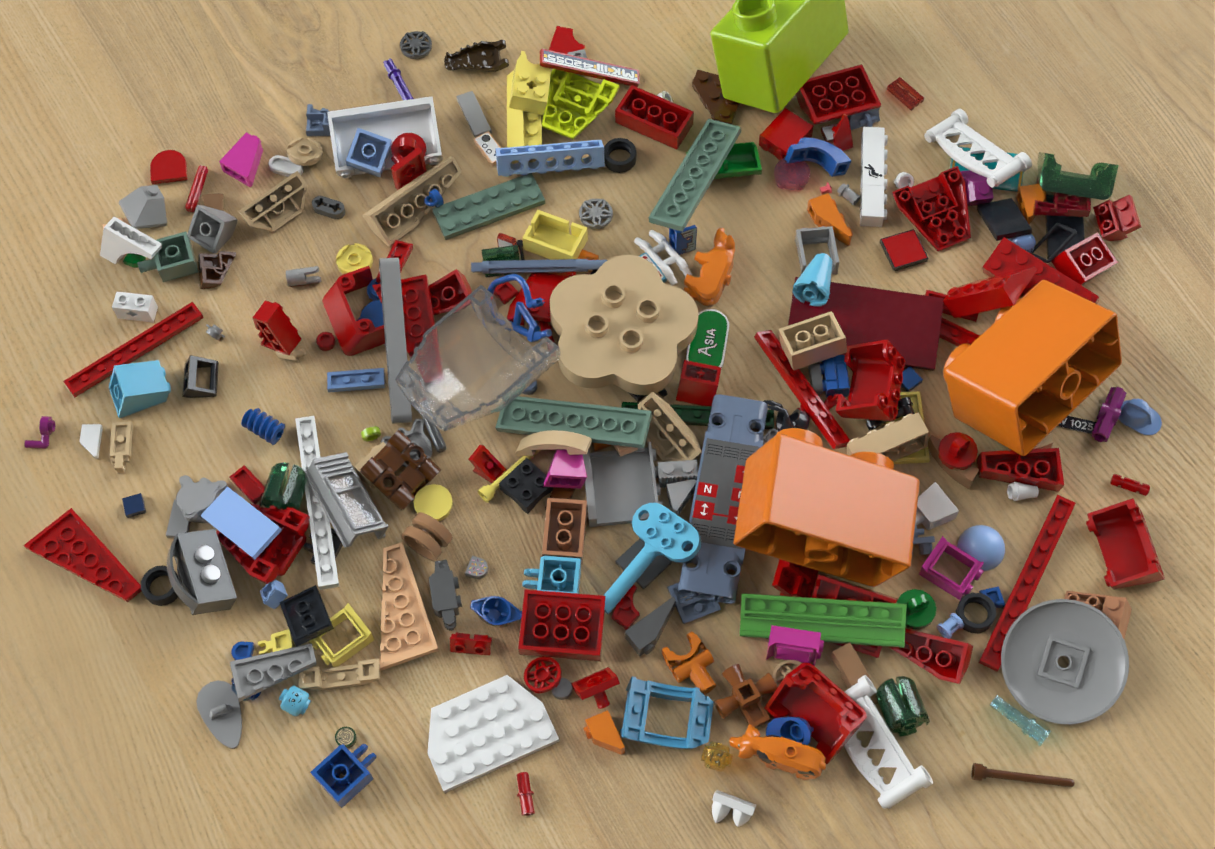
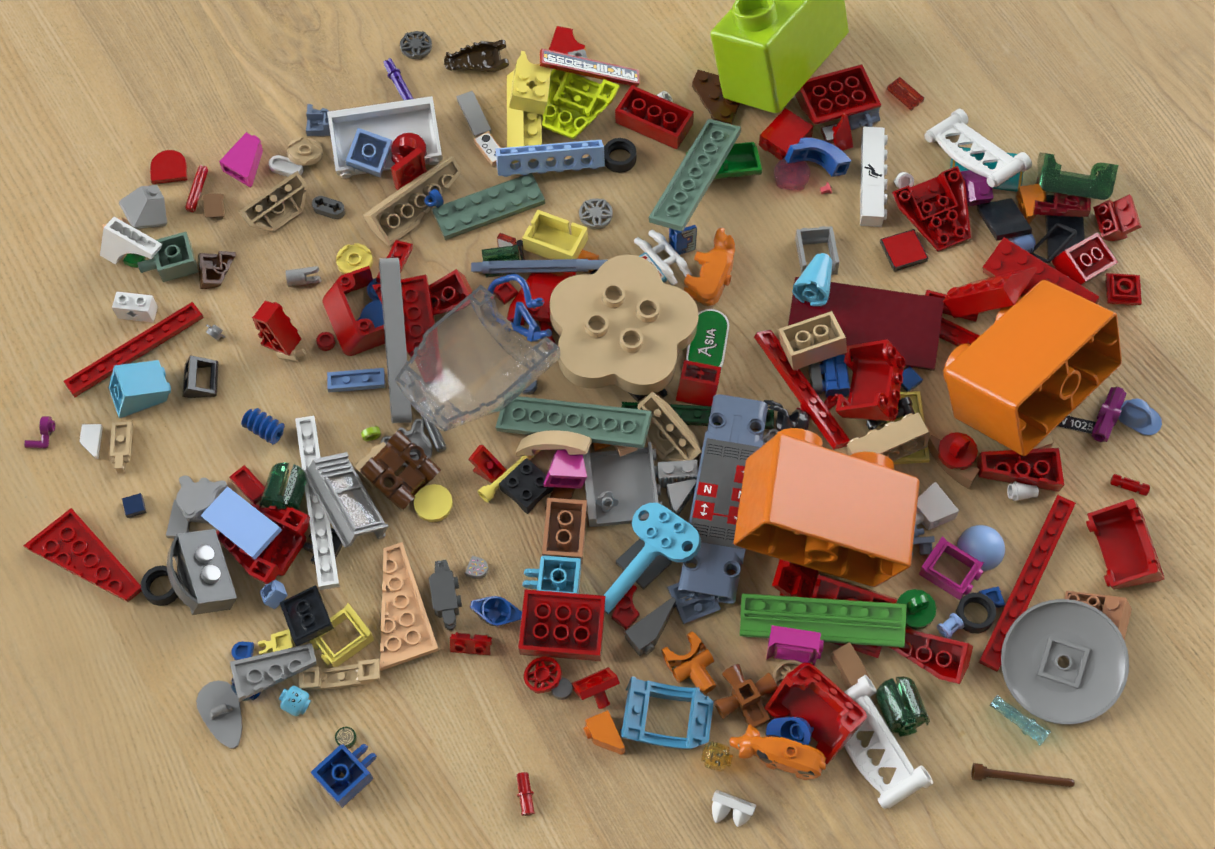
light grey slope [187,205,238,254] -> none
medium nougat wheel [401,512,453,561] -> none
white plate [428,675,559,793] -> none
orange slope [807,193,853,246] -> none
light grey pin [837,184,861,206] -> none
none -> light grey plate [596,491,619,512]
none -> red piece [1106,273,1142,305]

